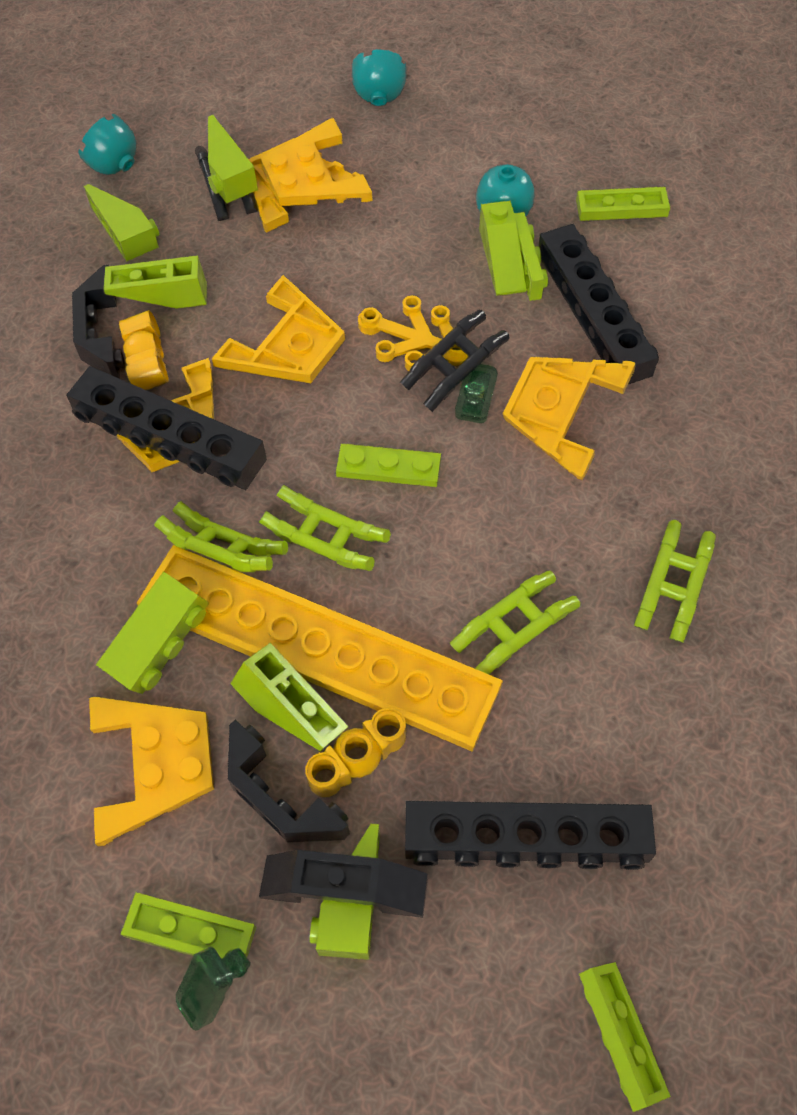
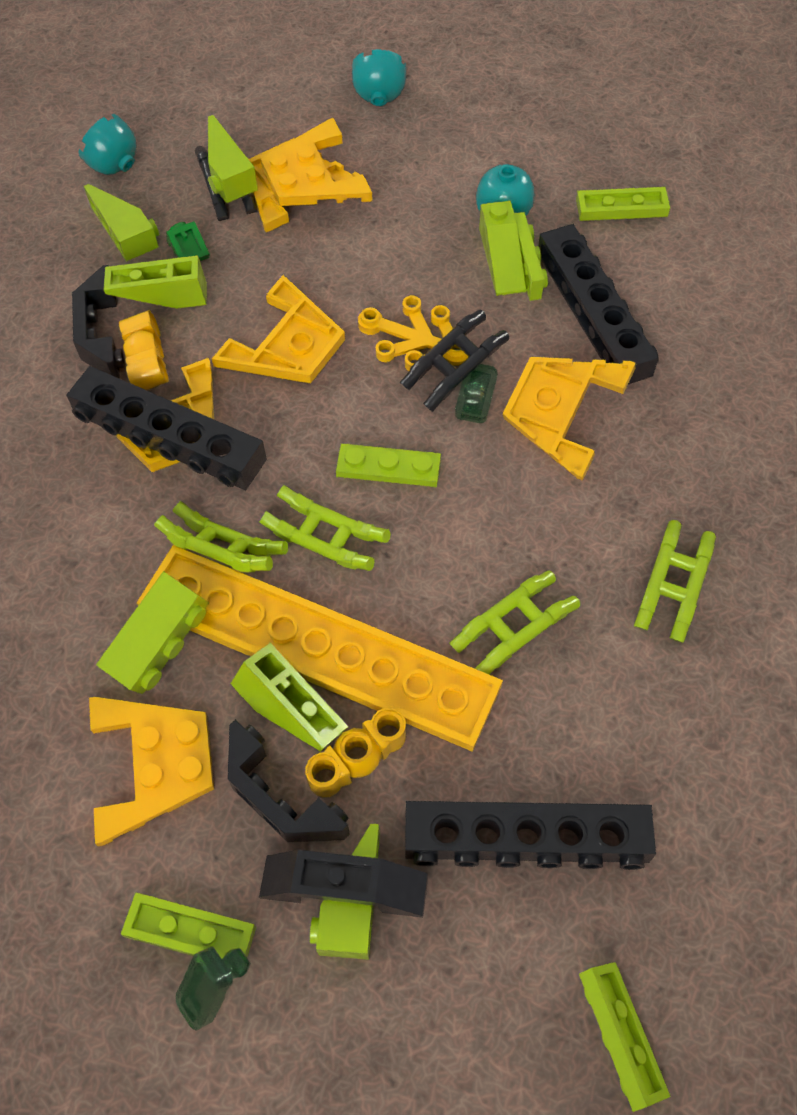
none -> green bracket [166,221,210,261]

